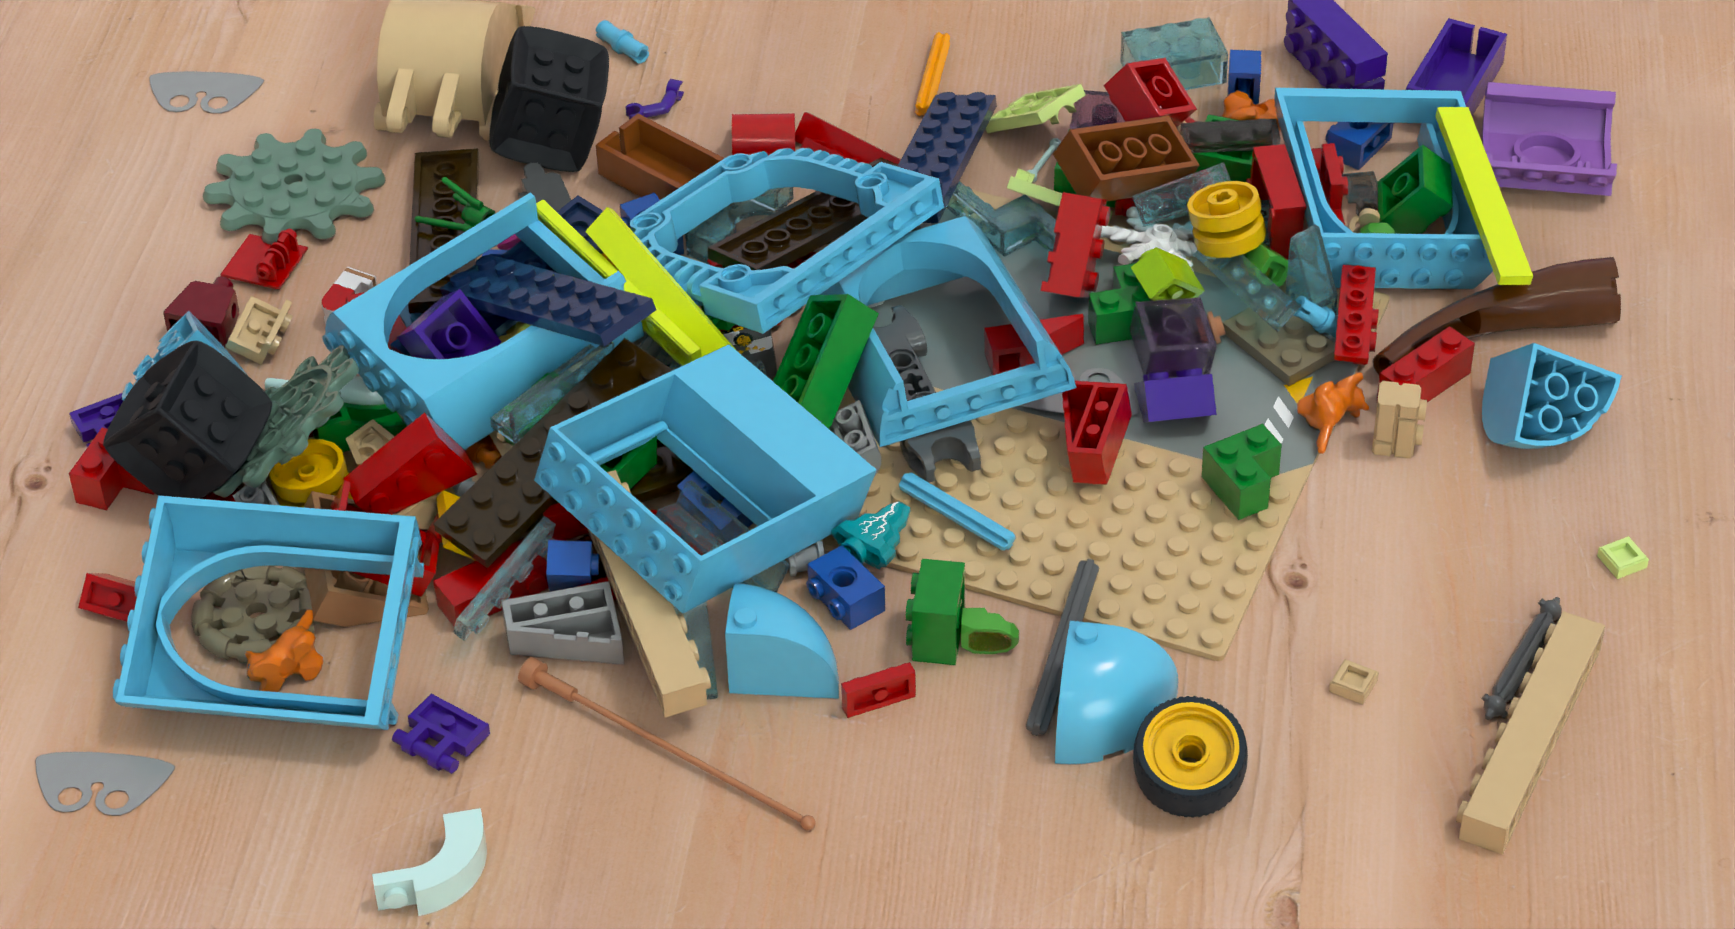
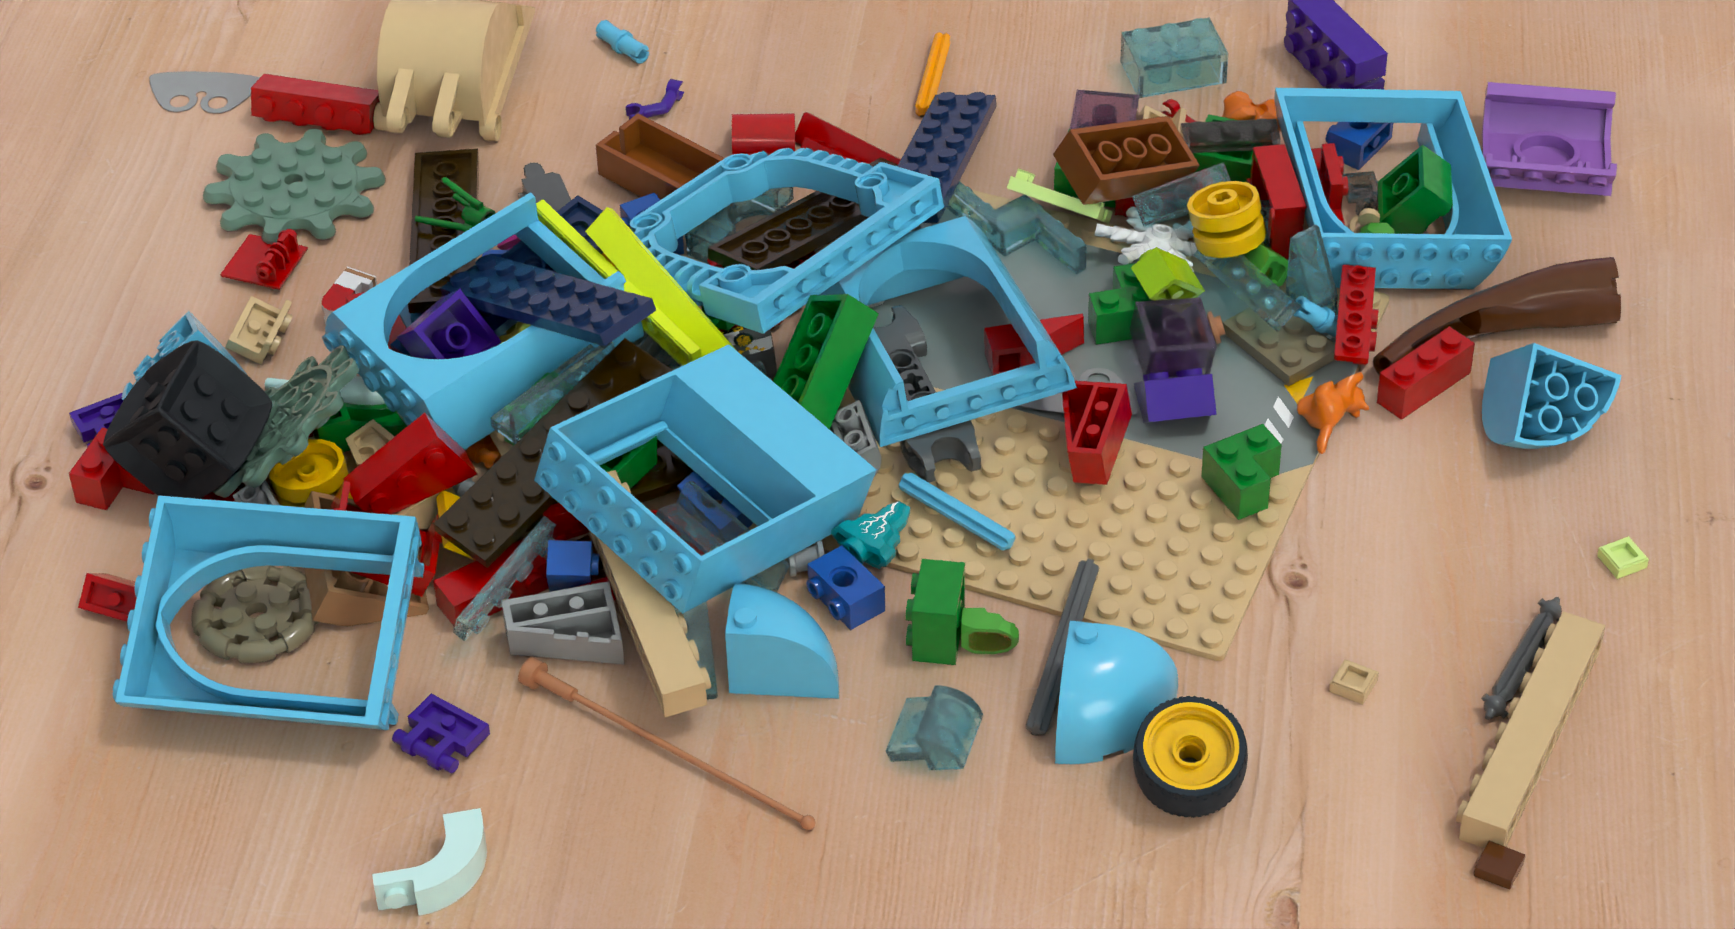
light grey piece [36,752,175,816] -> none
dark red torso [163,276,239,348] -> none
orange animal [245,609,324,692] -> none
black piece [489,26,609,172] -> none
red plate [841,662,916,718] -> none
yellowish green piece [985,84,1086,133] -> none
light aqua hinge [1028,138,1061,183] -> none
red wedge [1040,192,1110,298] -> none
red brick [1103,58,1197,128] -> none
blue brick [1227,50,1261,104] -> none
tan brick [1372,381,1427,458] -> none
dark purple piece [1406,18,1507,116] -> none
neon yellow tile [1435,107,1533,285] -> none
none -> red brick [251,74,380,135]
none -> clear light blue brick [886,685,983,770]
none -> reddish brown tile [1474,841,1525,890]

